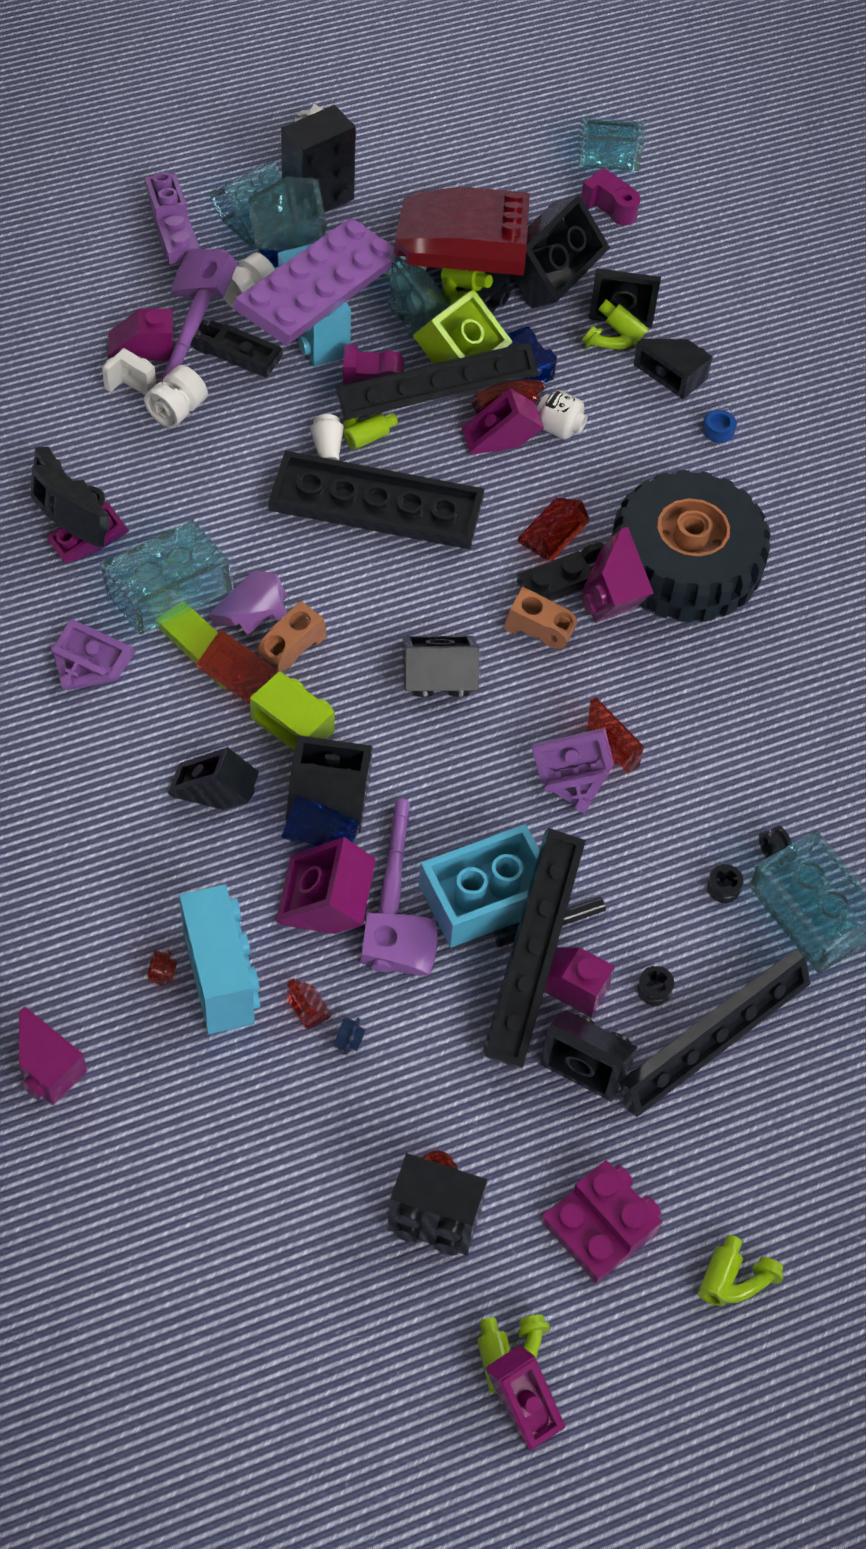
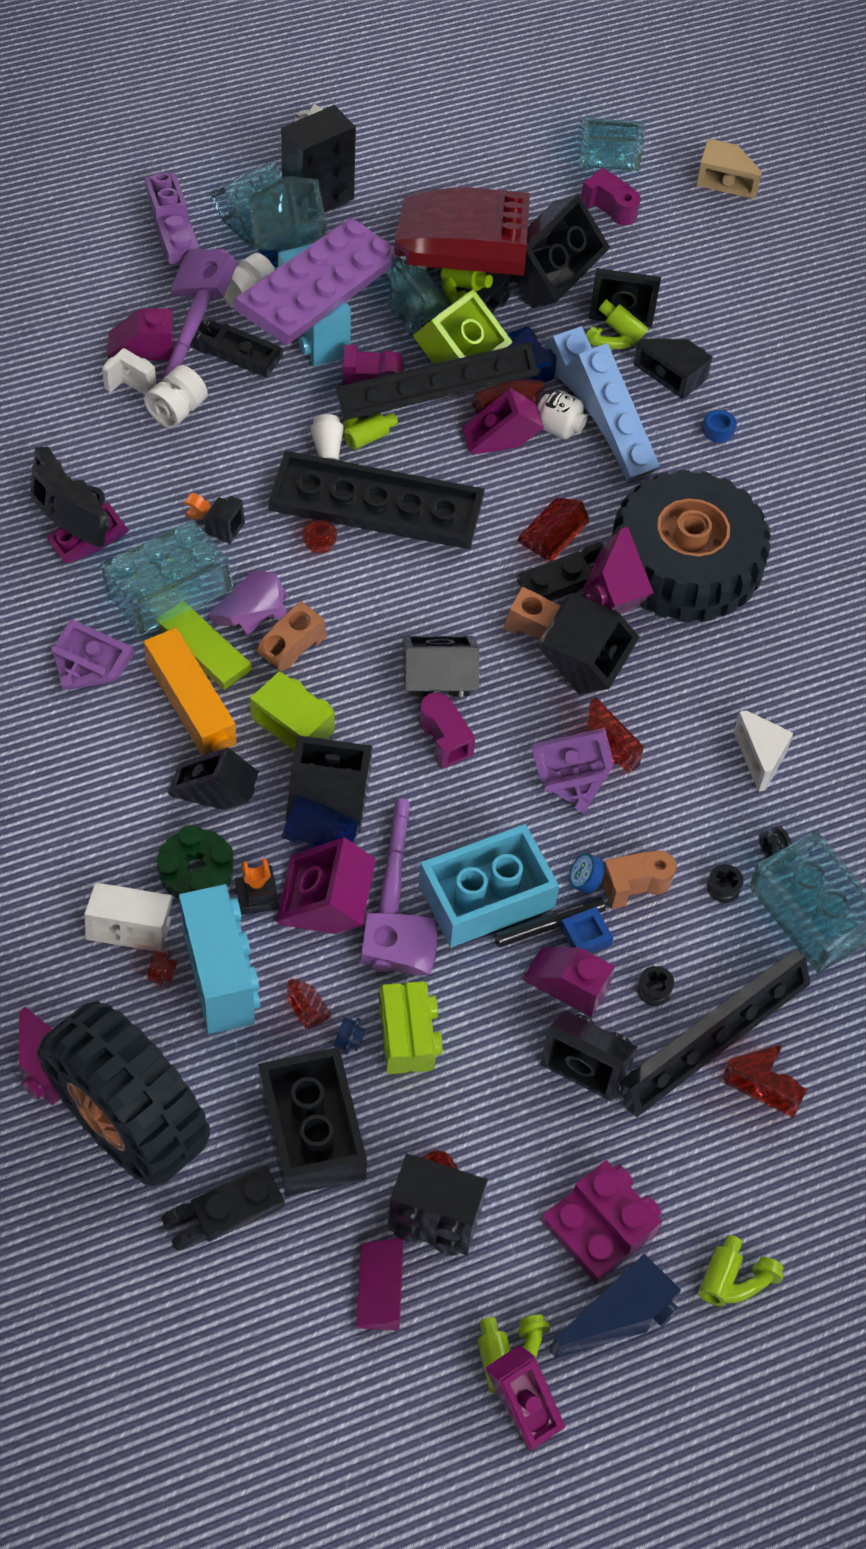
clear red slope [196,630,278,704] -> none
black plate [482,828,586,1068] -> none
none -> black wheel [37,1001,210,1186]
none -> white hinge [84,883,172,953]
none -> light orange brick [143,627,237,755]
none -> dark green plate [157,825,234,900]
none -> black hinge [161,1166,285,1251]
none -> black piece [184,493,245,544]
none -> black piece [235,858,279,915]
none -> black brick [258,1047,367,1197]
none -> clear red plate [302,520,337,553]
none -> magenta slope [356,1238,404,1331]
none -> lime brick [379,981,443,1074]
none -> magenta leg [419,693,476,769]
none -> black slope [536,593,640,695]
none -> light blue arch [542,326,660,481]
none -> dark blue slope [550,1254,681,1359]
none -> blue plate [560,907,614,953]
none -> tile [569,853,604,893]
none -> nougat leg [601,851,677,909]
none -> tan slope [696,138,762,199]
none -> clear red slope [721,1045,807,1118]
none -> white slope [734,711,793,792]

